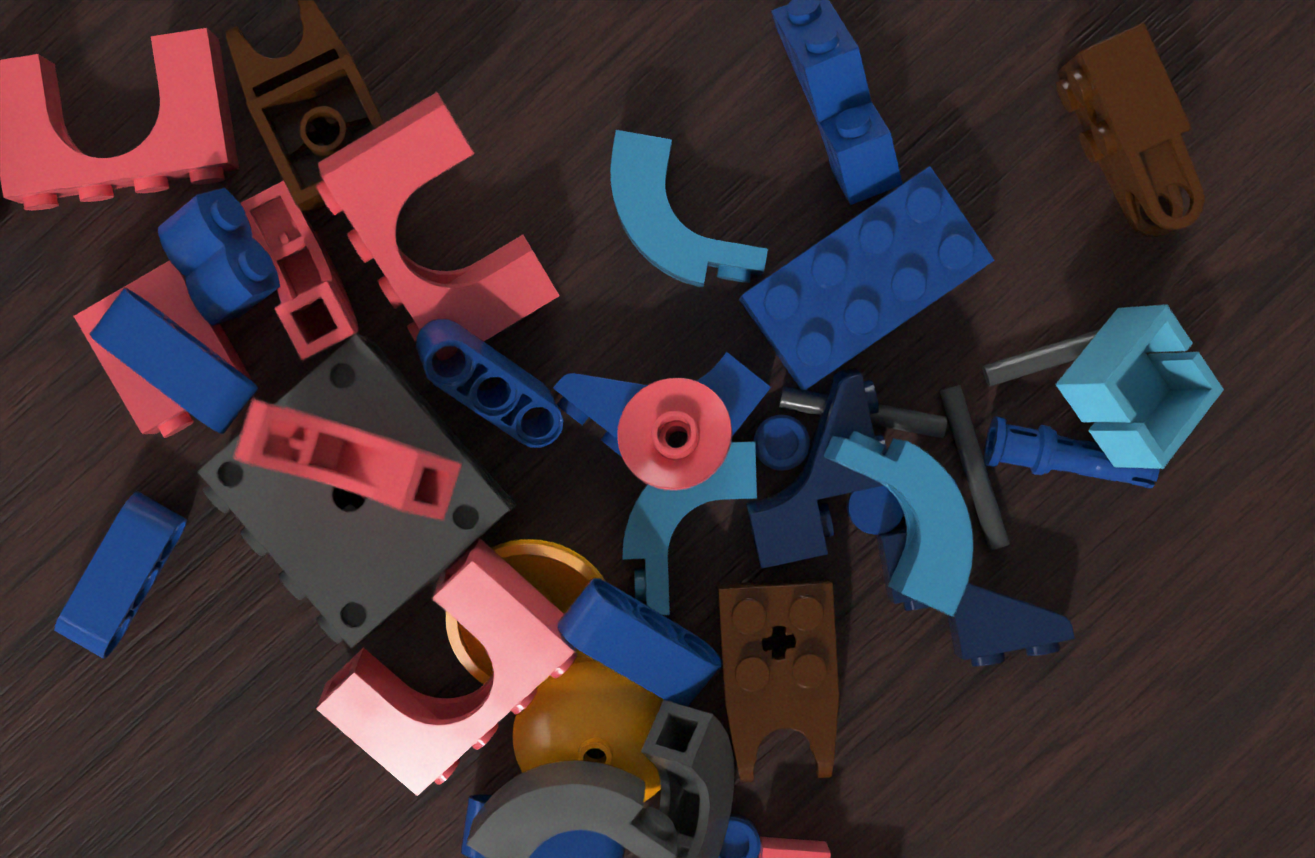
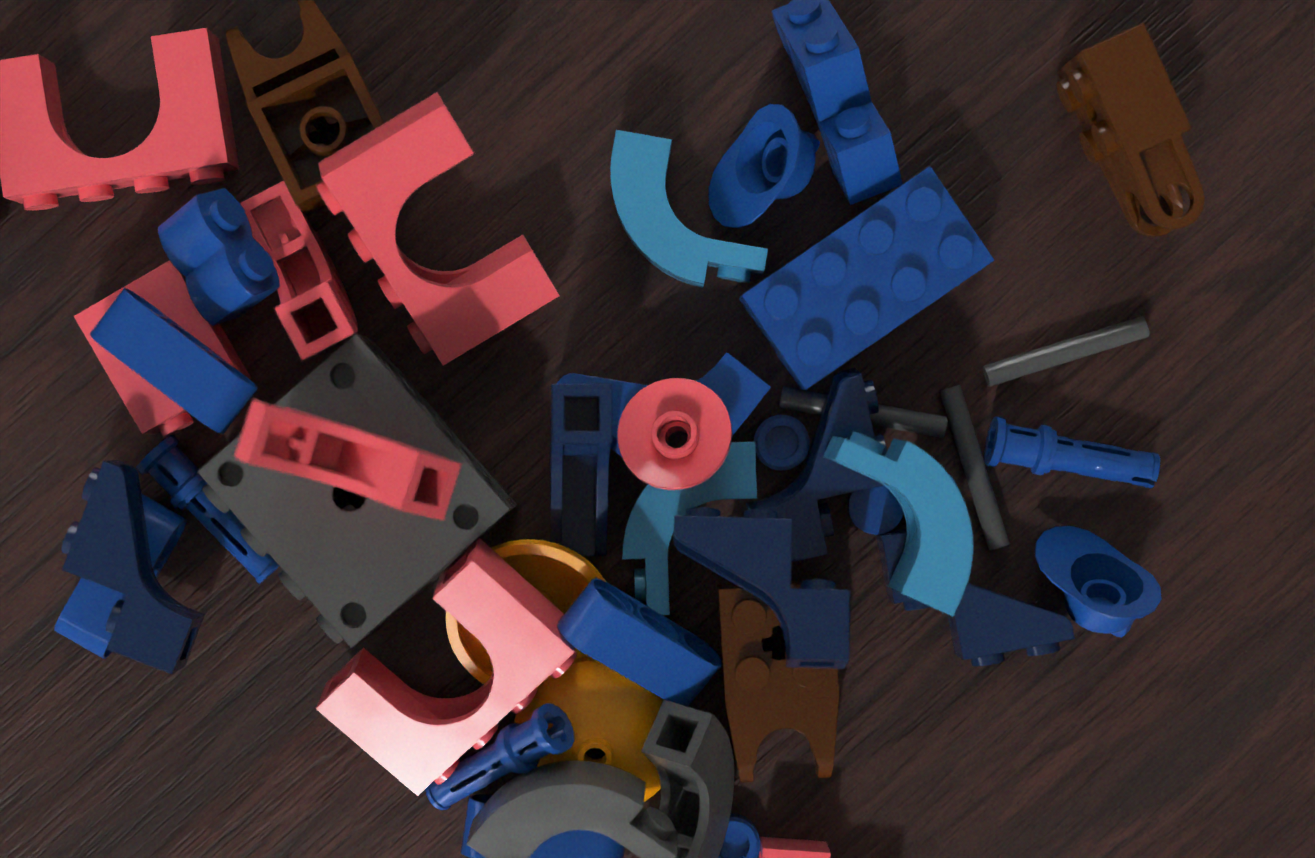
blue beam [416,319,564,448] -> none
medium azure piece [1056,305,1224,469] -> none
none -> dark blue arch [61,460,205,674]
none -> blue pin [136,434,279,584]
none -> blue pin [425,703,574,810]
none -> dark blue arch [550,384,612,556]
none -> dark blue arch [673,507,850,669]
none -> blue piece [709,104,820,228]
none -> blue piece [1035,526,1161,638]

